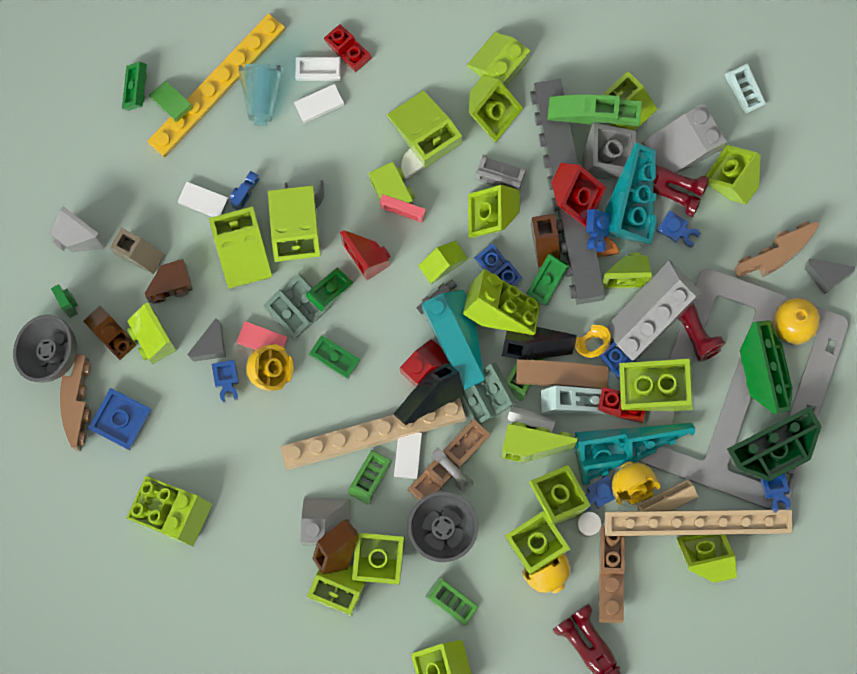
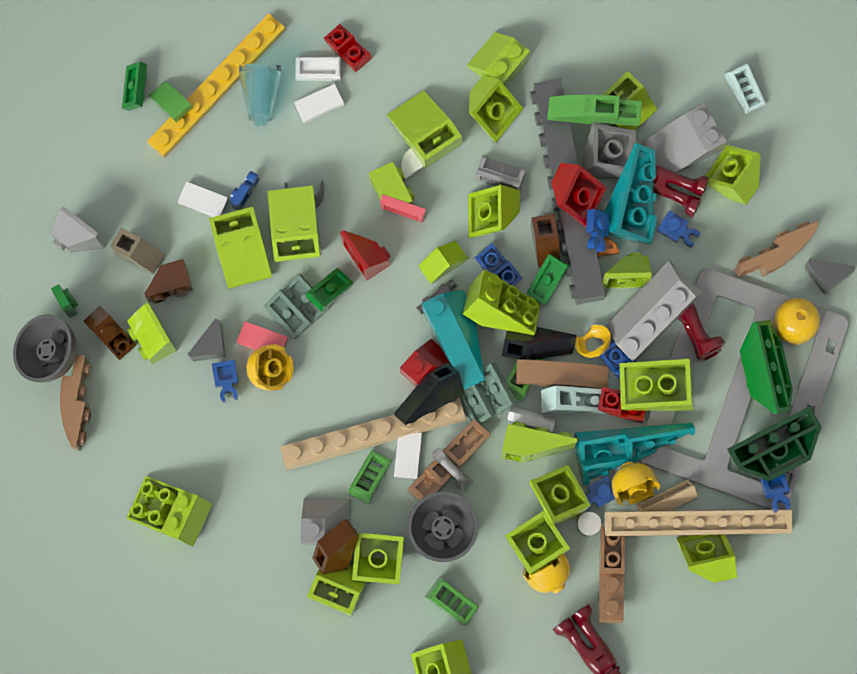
blue plate [88,388,152,451] -> none
green plate [309,335,360,380] -> none

